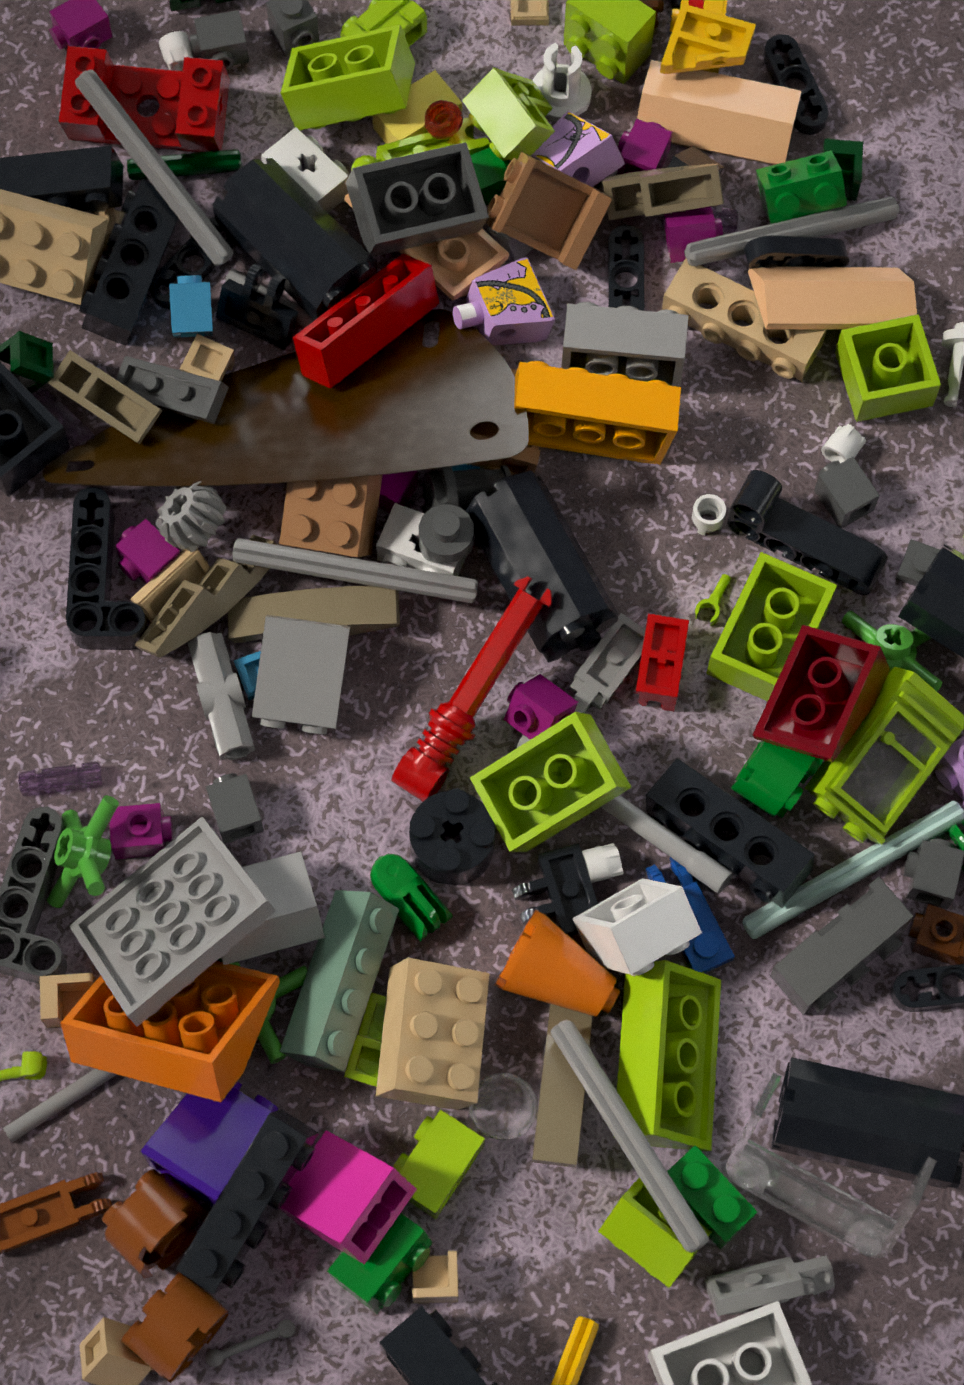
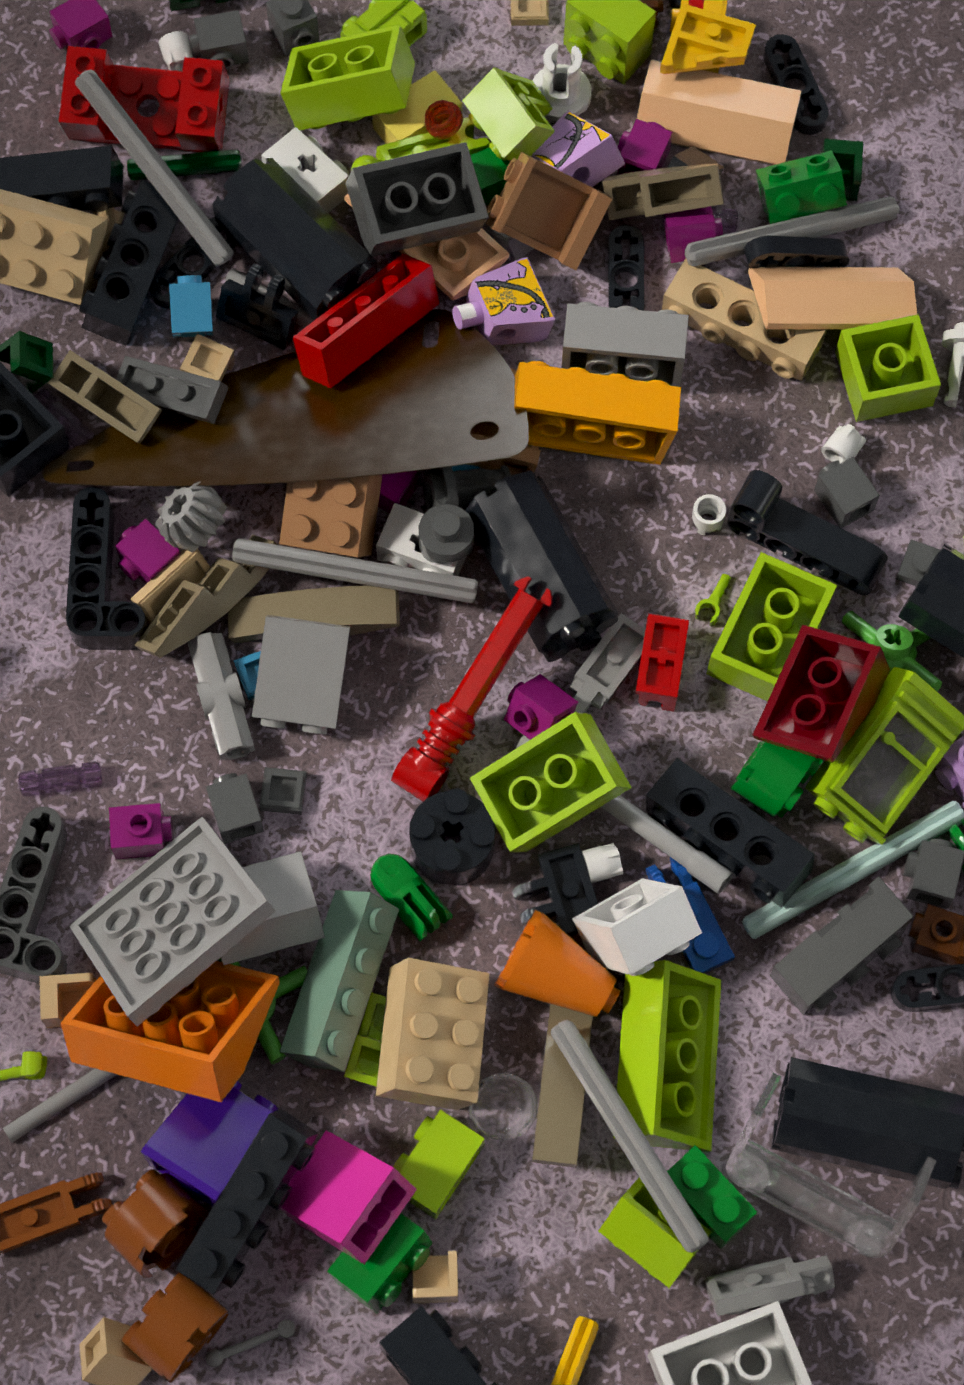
bright green bar [47,795,119,908] -> none
none -> dark grey tile [259,767,307,815]

